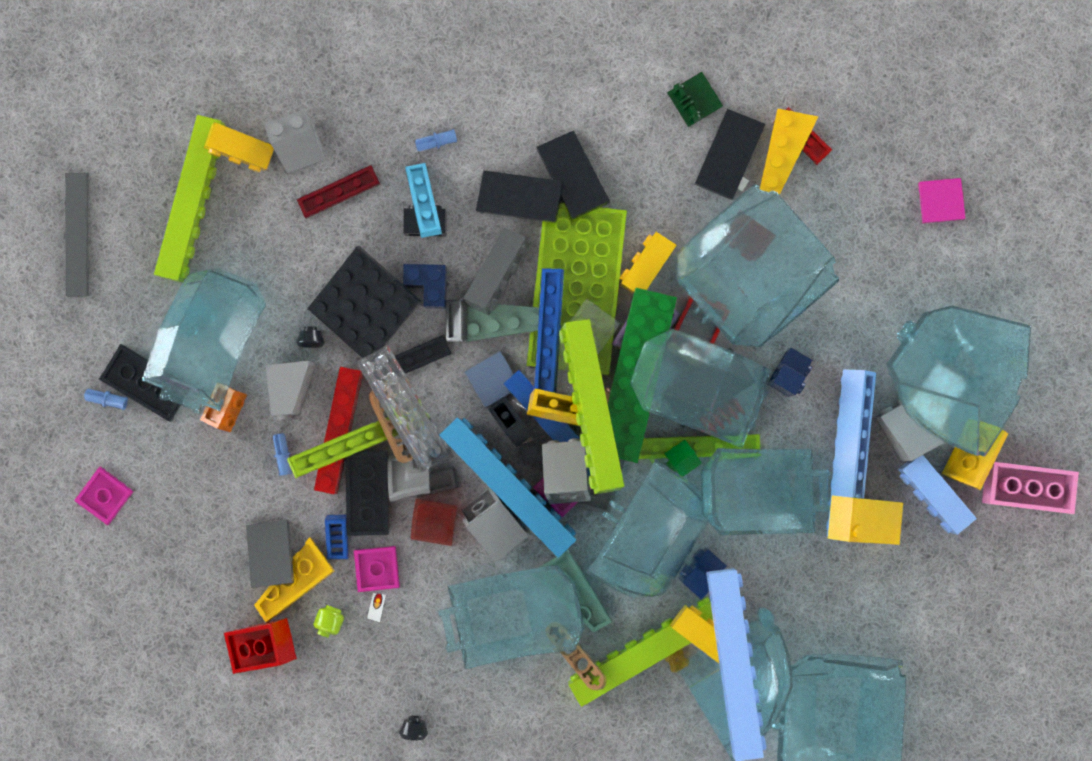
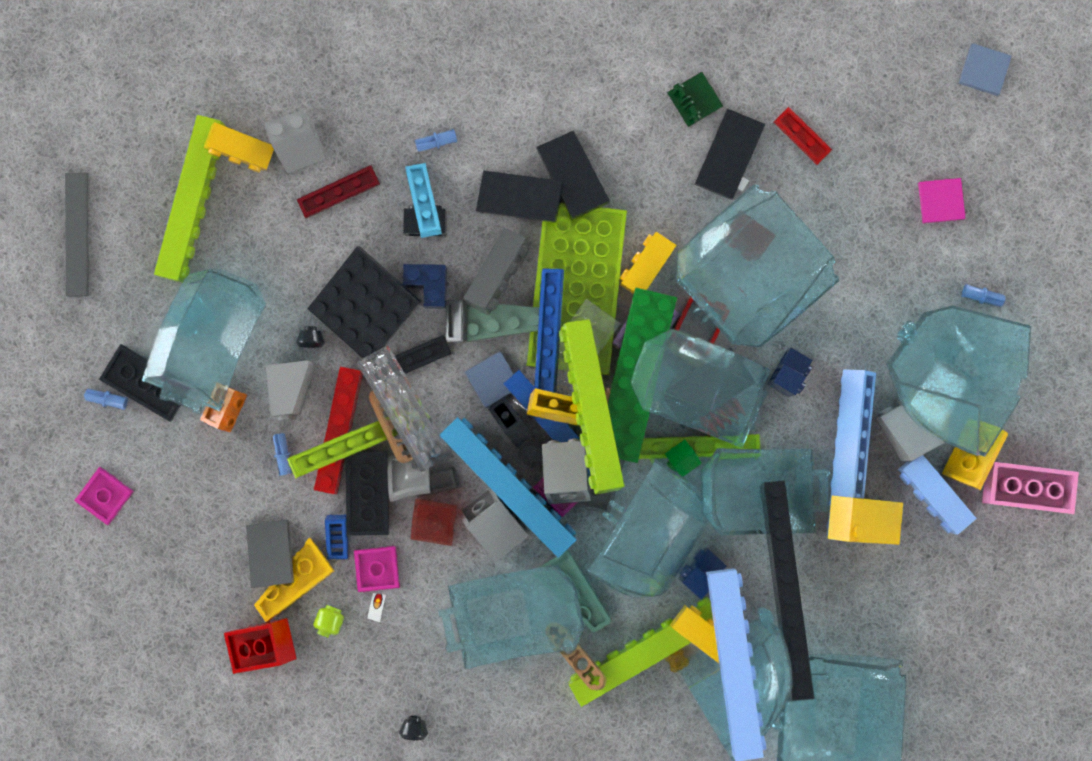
yellow wing [759,109,819,195] -> none
none -> black brick [760,480,815,702]
none -> sand blue tile [958,43,1012,96]
none -> medium blue axle [962,284,1005,307]

